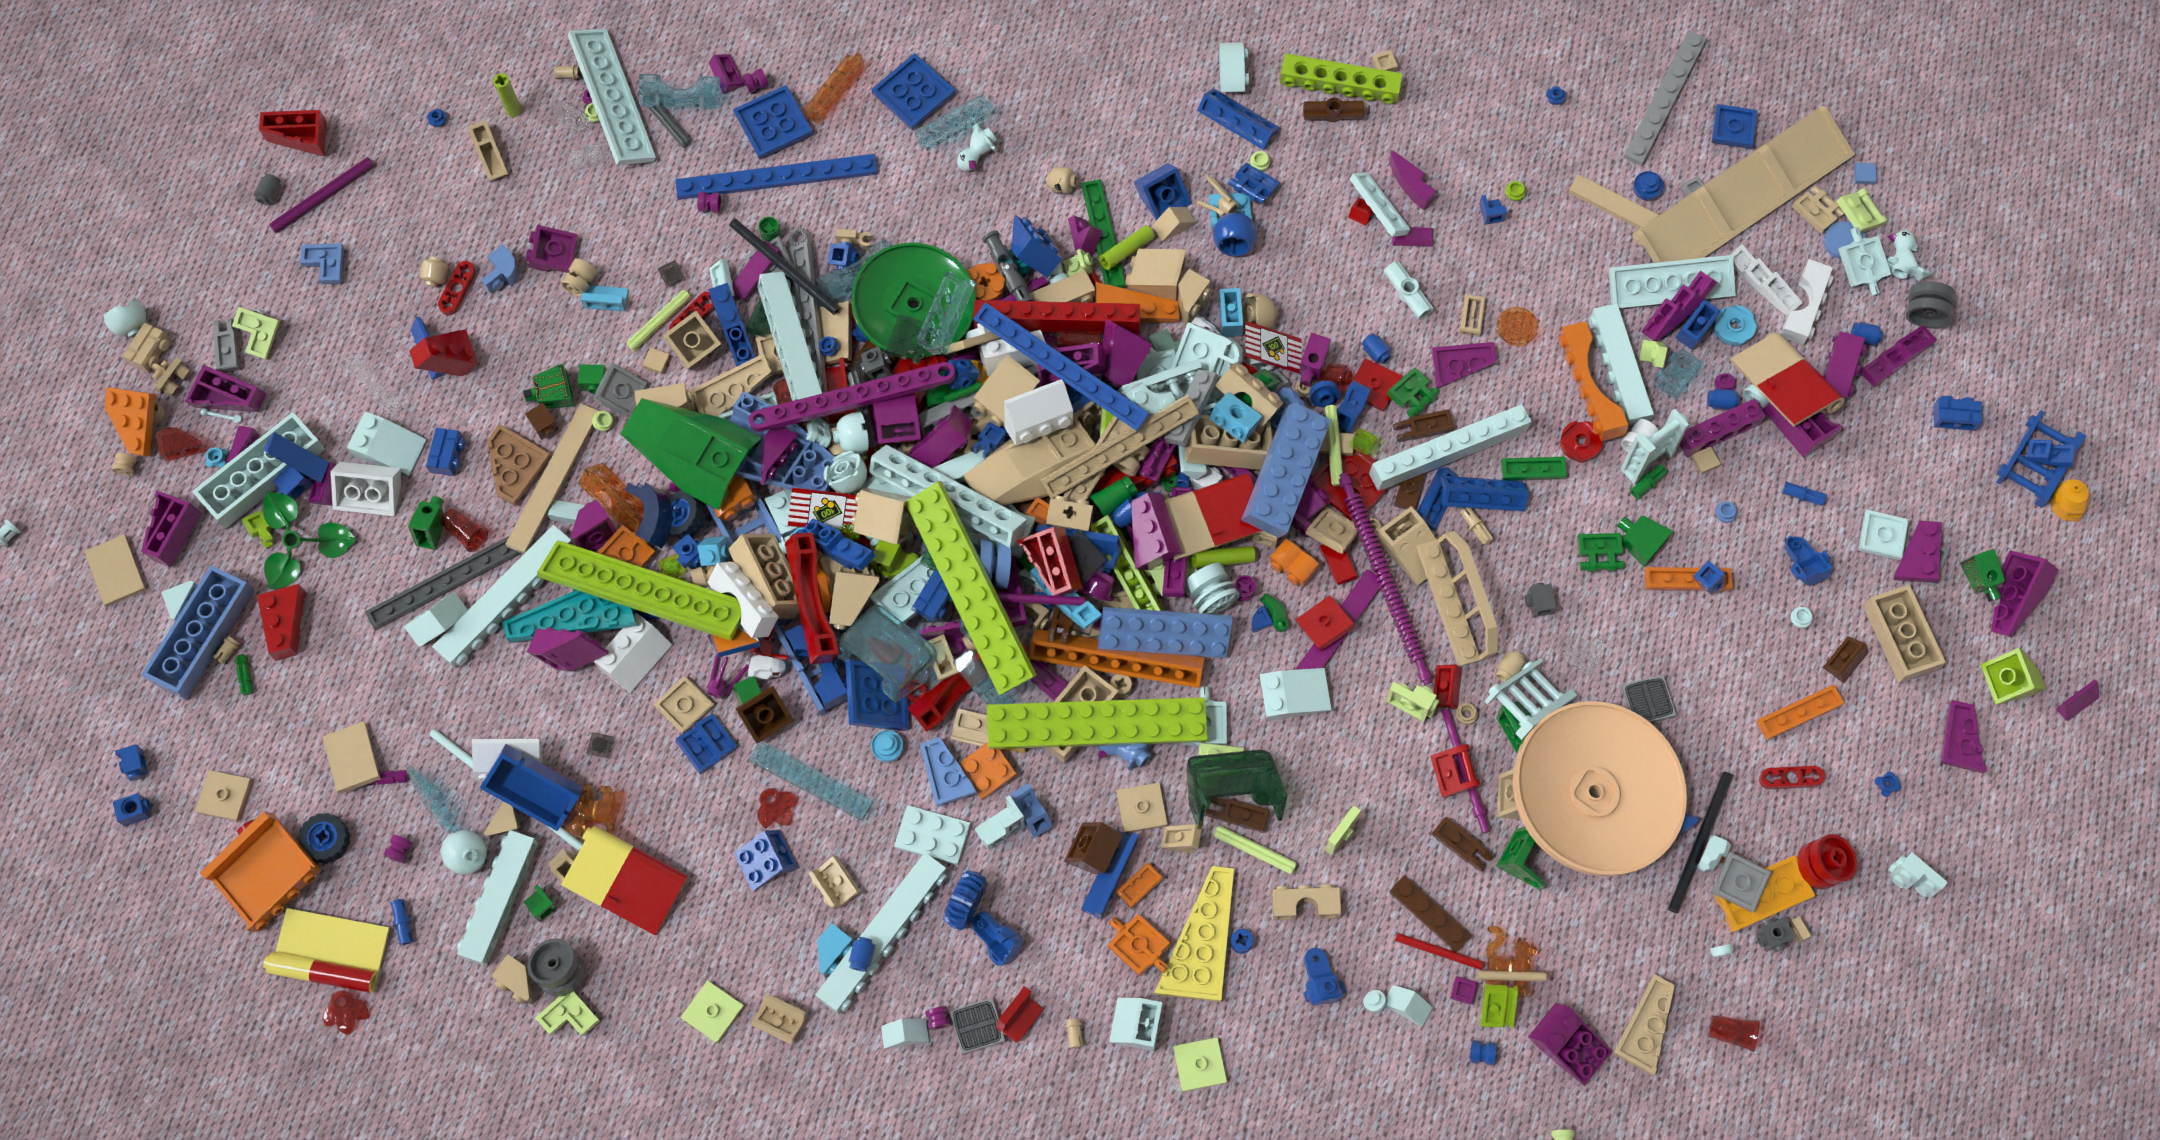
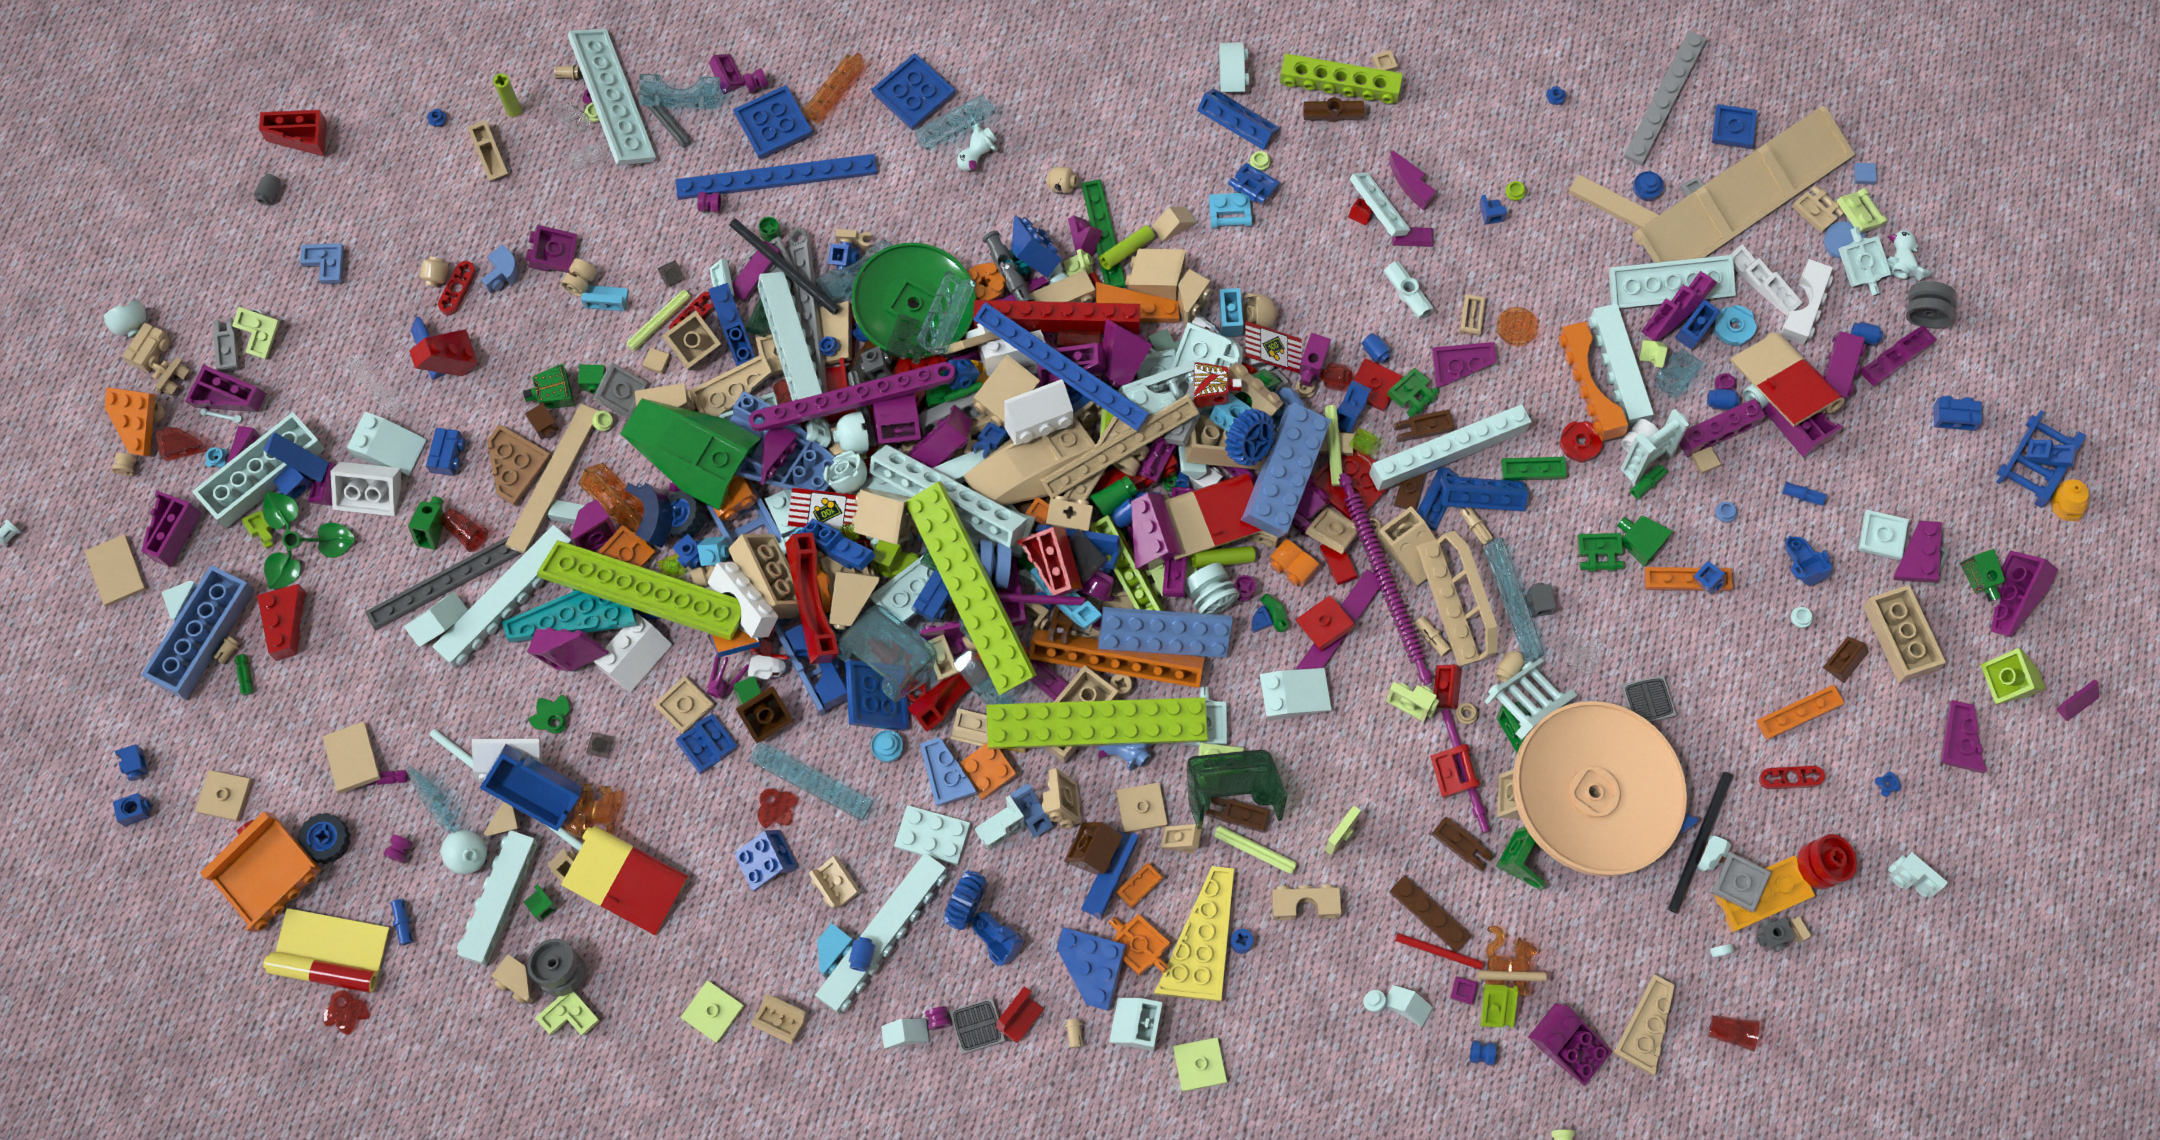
magenta axle [269,157,374,233] -> none
blue slope [1134,163,1192,221] -> none
tan plant [1197,174,1239,217] -> none
blue wheel [1213,213,1257,257] -> none
blue piece [1303,948,1347,1006] -> none
blue plate [1309,381,1340,407] -> none
none -> green plate [528,695,570,734]
none -> tan plate [1042,768,1081,829]
none -> blue plate [1057,927,1127,1011]
none -> torso [1194,362,1241,408]
none -> blue gear [1224,408,1276,466]
none -> tan pin [1414,616,1452,657]
none -> clear light blue plate [1484,538,1545,664]

